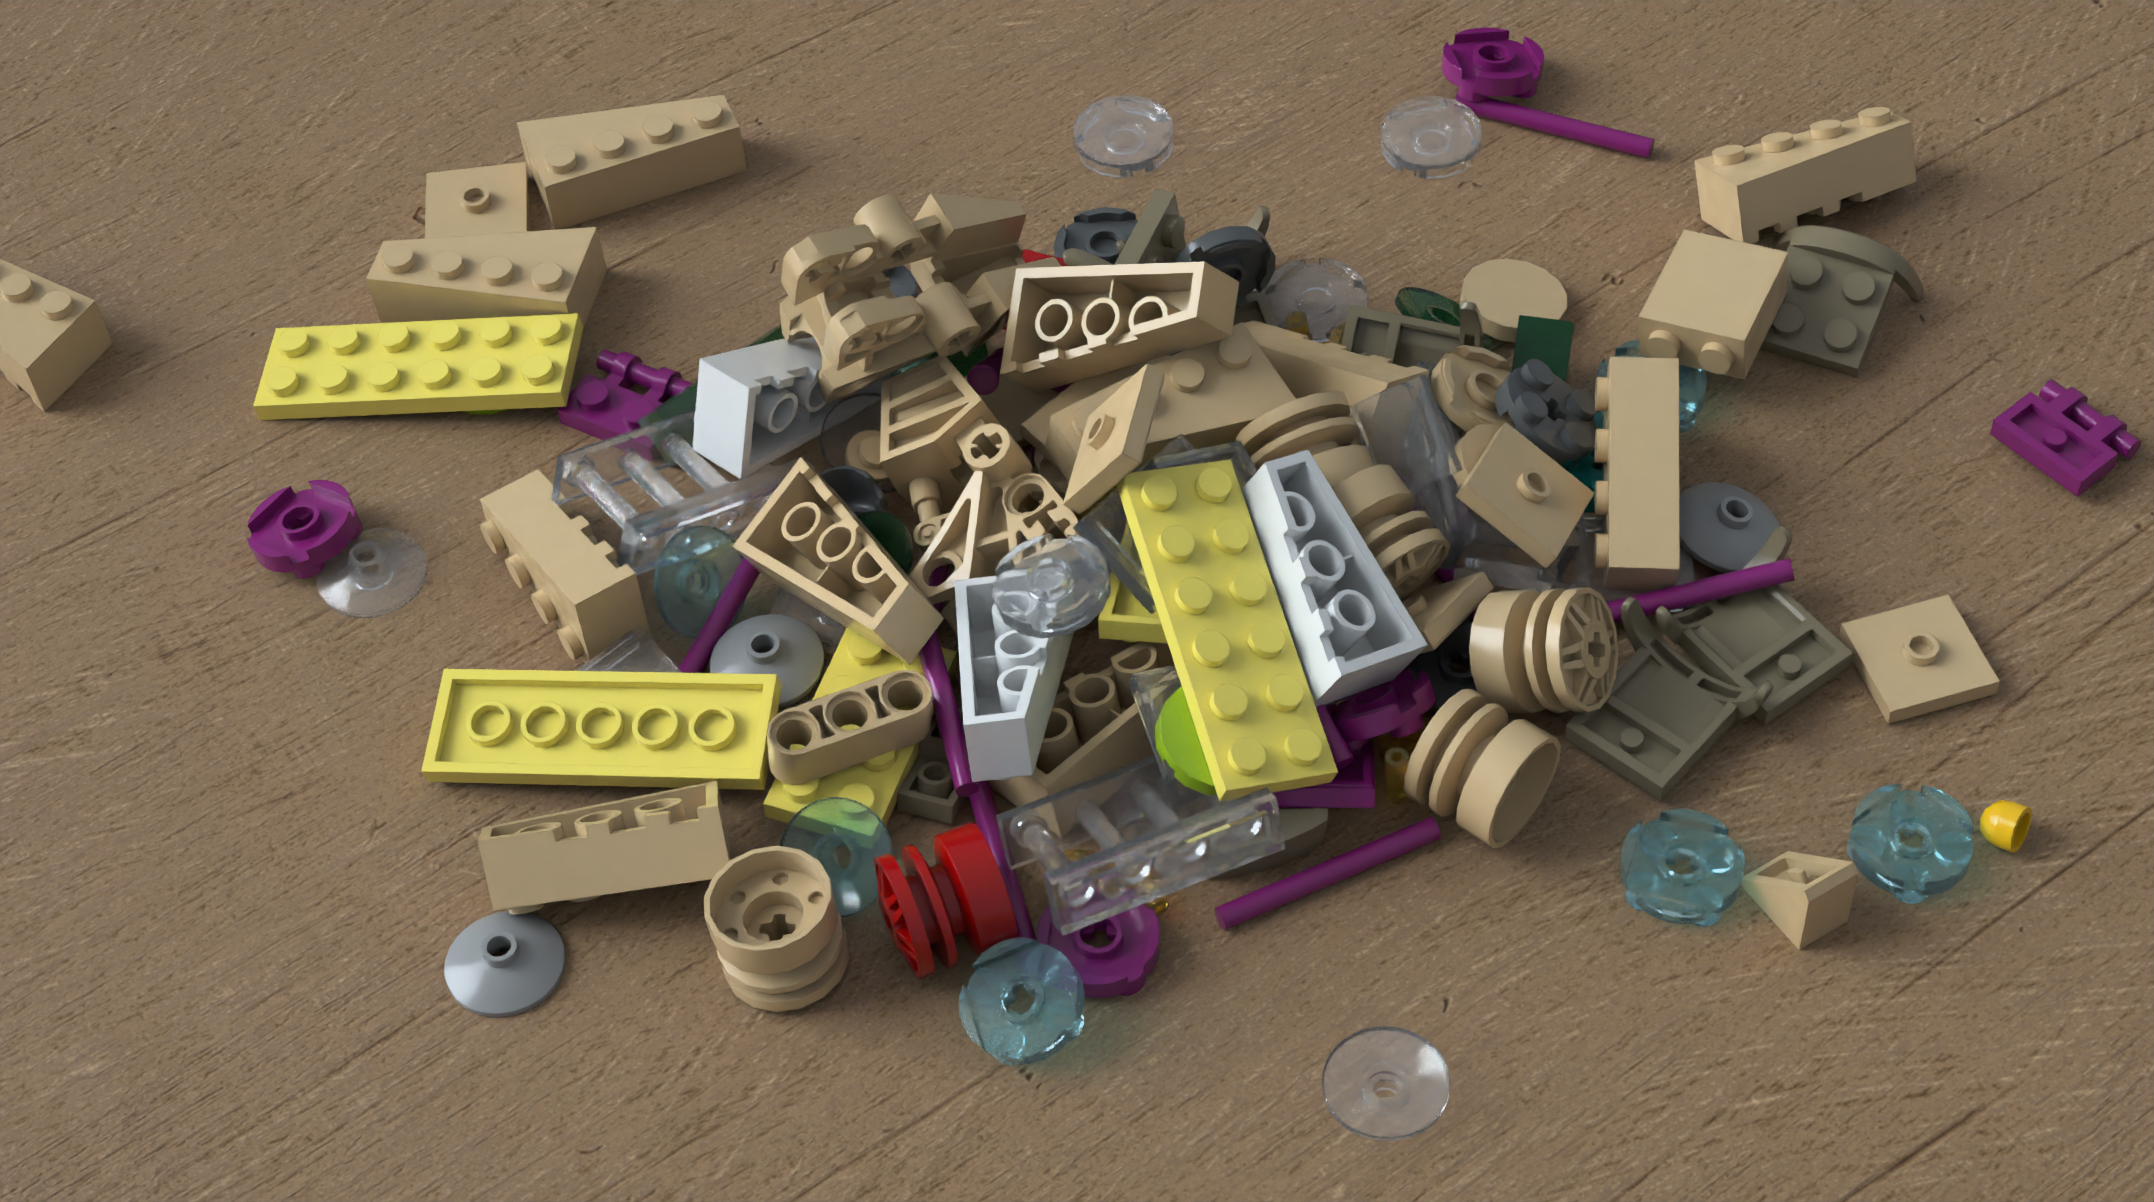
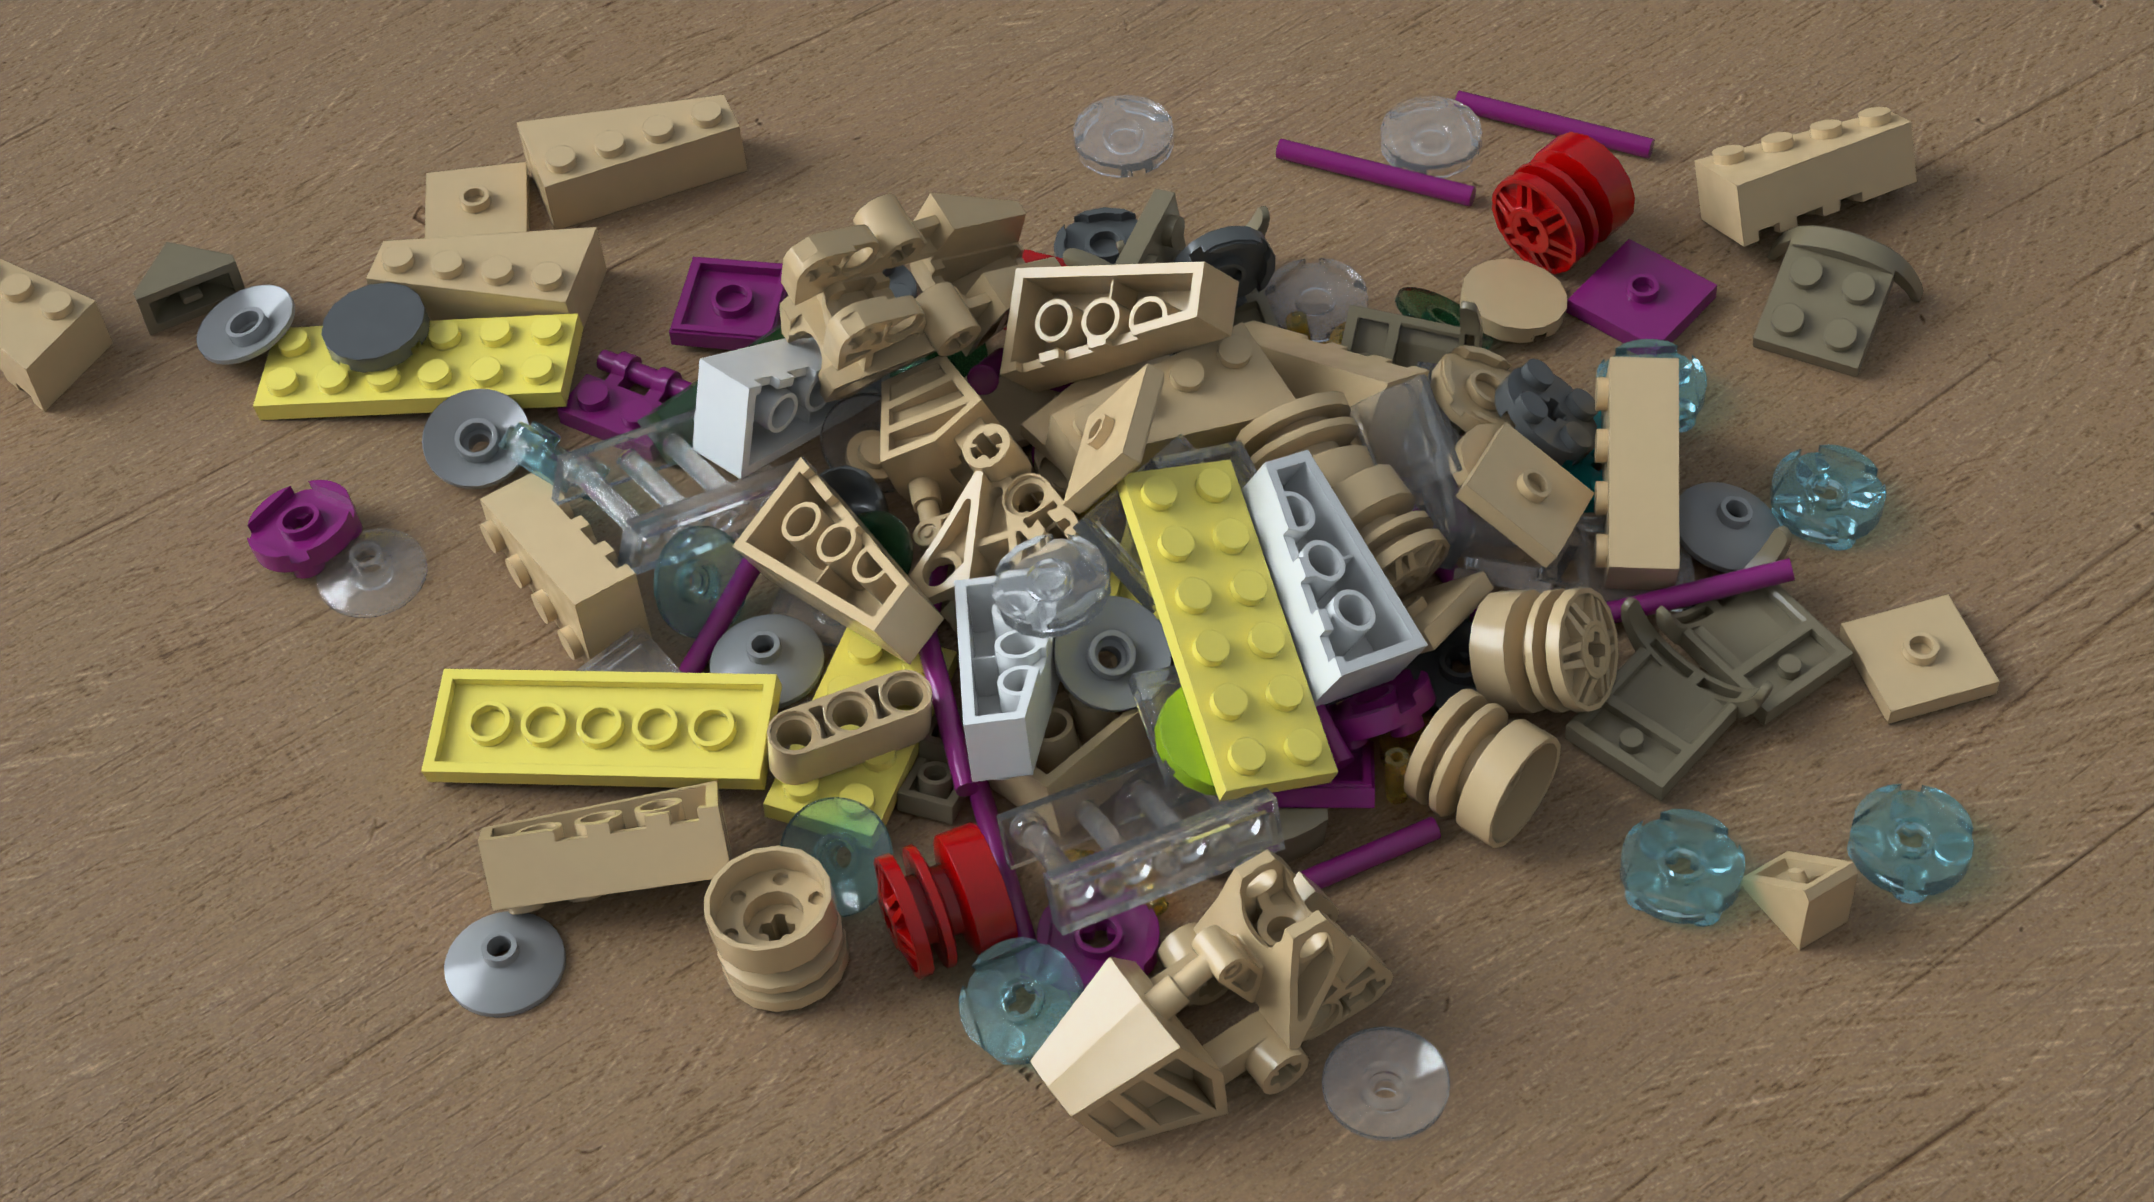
magenta plate [1441,28,1544,102] -> none
dark green panel [1511,315,1574,384] -> none
tan brick [1638,229,1788,380] -> none
yellow hinge [1980,800,2032,853] -> none
magenta plate [1990,380,2141,497] -> none
none -> dark tan slope [133,242,245,336]
none -> light grey dish [196,285,295,365]
none -> dark grey tile [321,282,430,373]
none -> light grey dish [422,389,531,489]
none -> clear light blue plate [499,421,607,501]
none -> magenta plate [669,256,788,350]
none -> tan piece [1030,849,1393,1147]
none -> light grey dish [1053,596,1171,712]
none -> magenta bar [1276,138,1476,207]
none -> red wheel [1492,132,1635,274]
none -> magenta plate [1566,239,1717,358]
none -> clear light blue plate [1770,444,1887,551]

